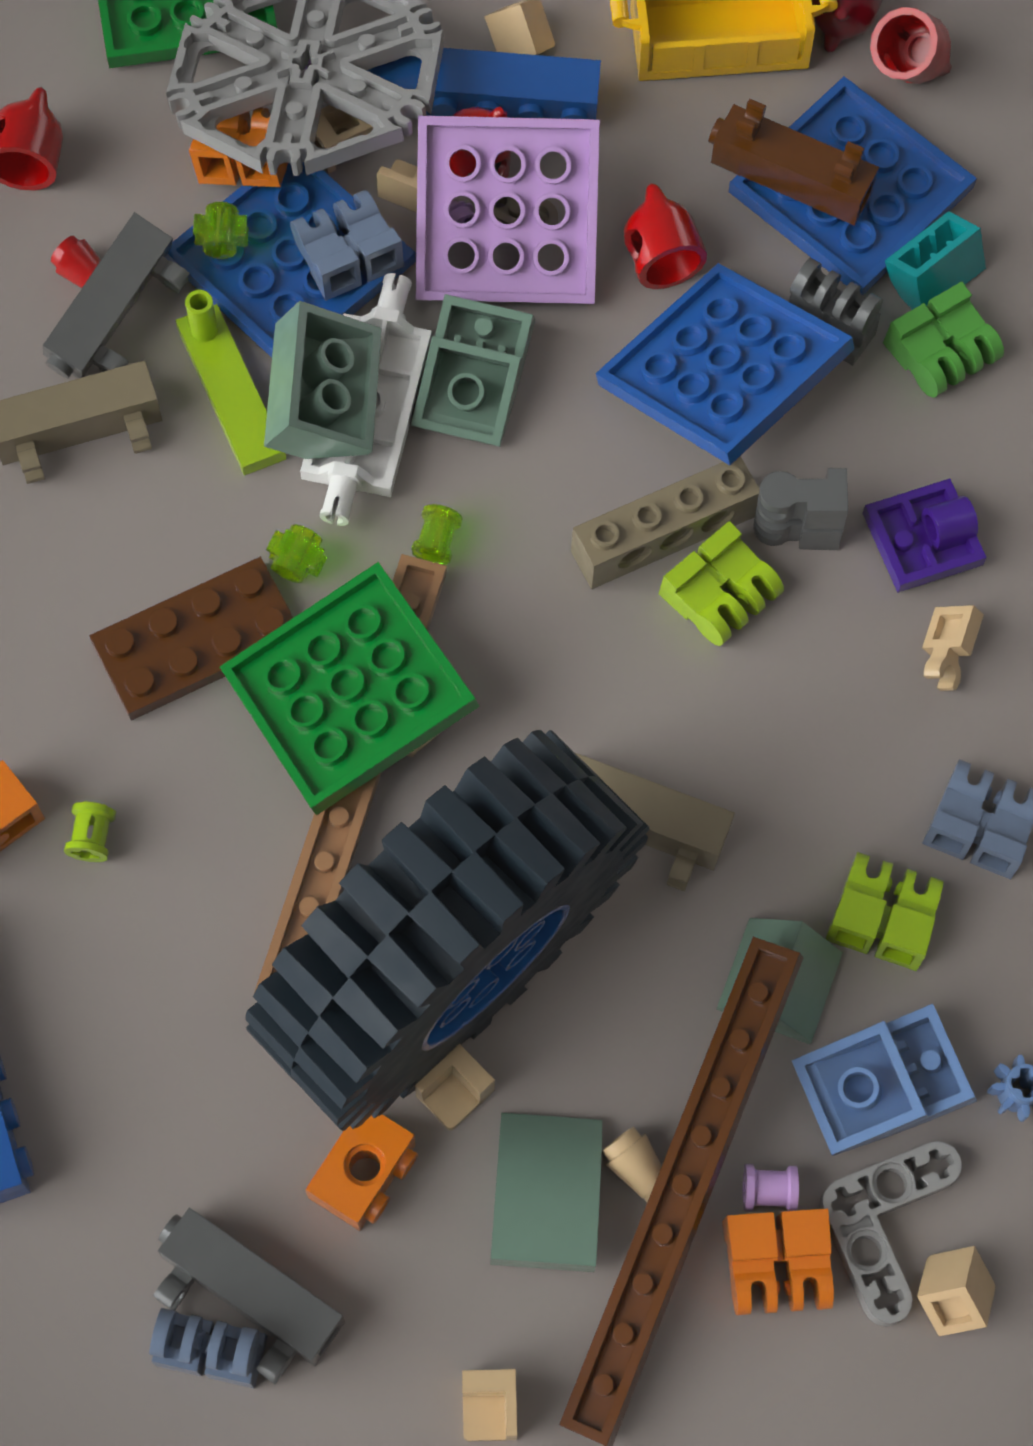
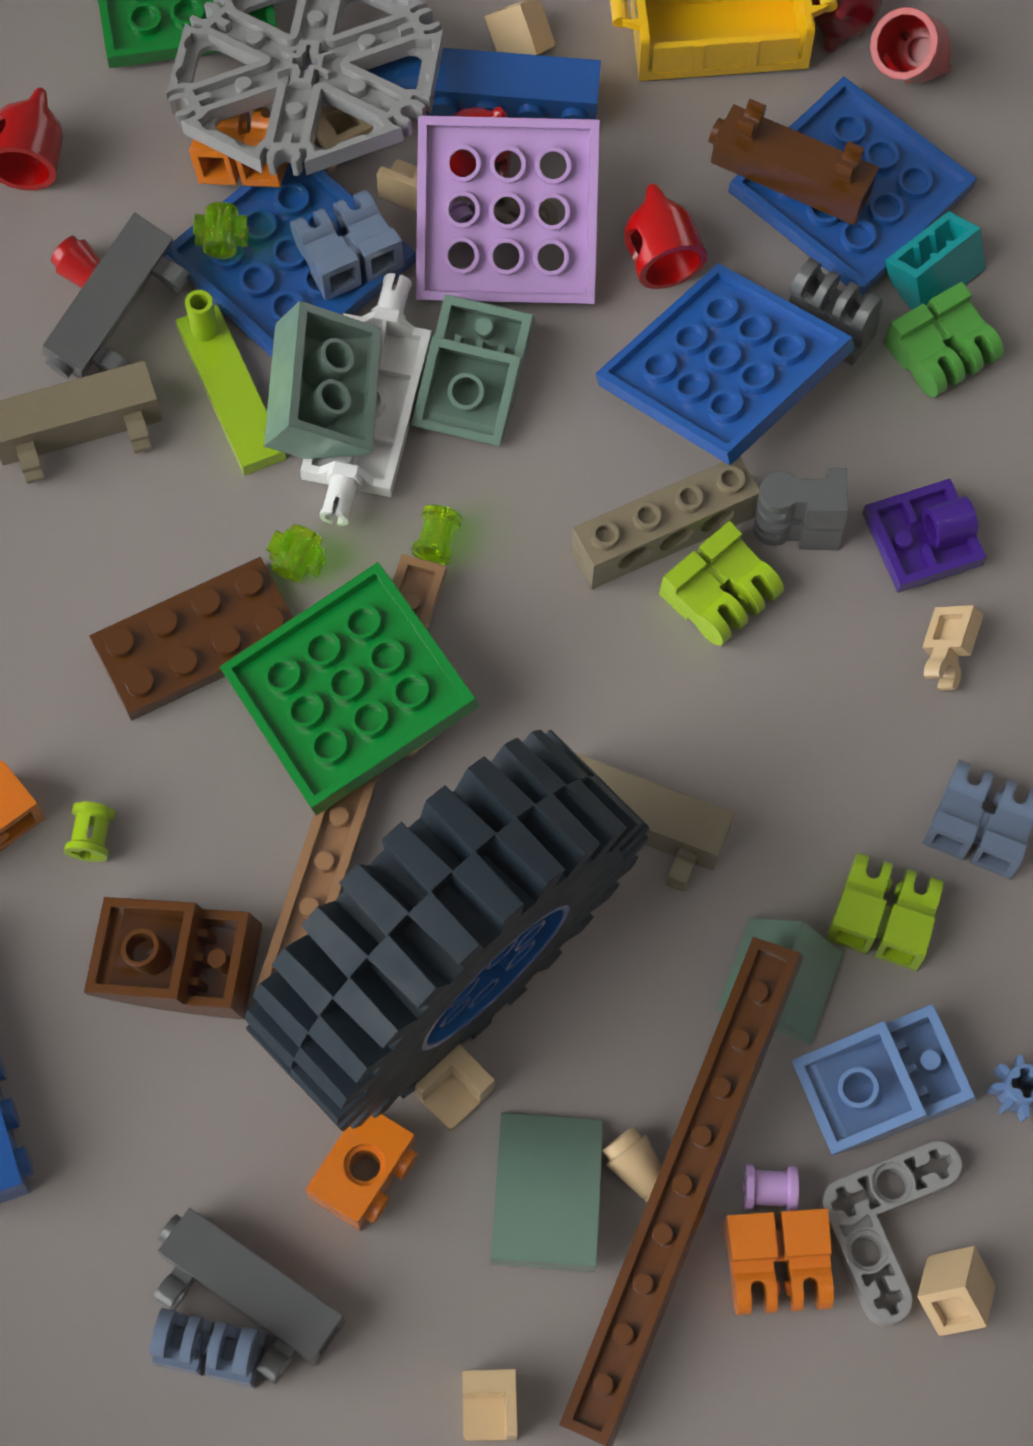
none -> reddish brown slope [84,897,262,1020]

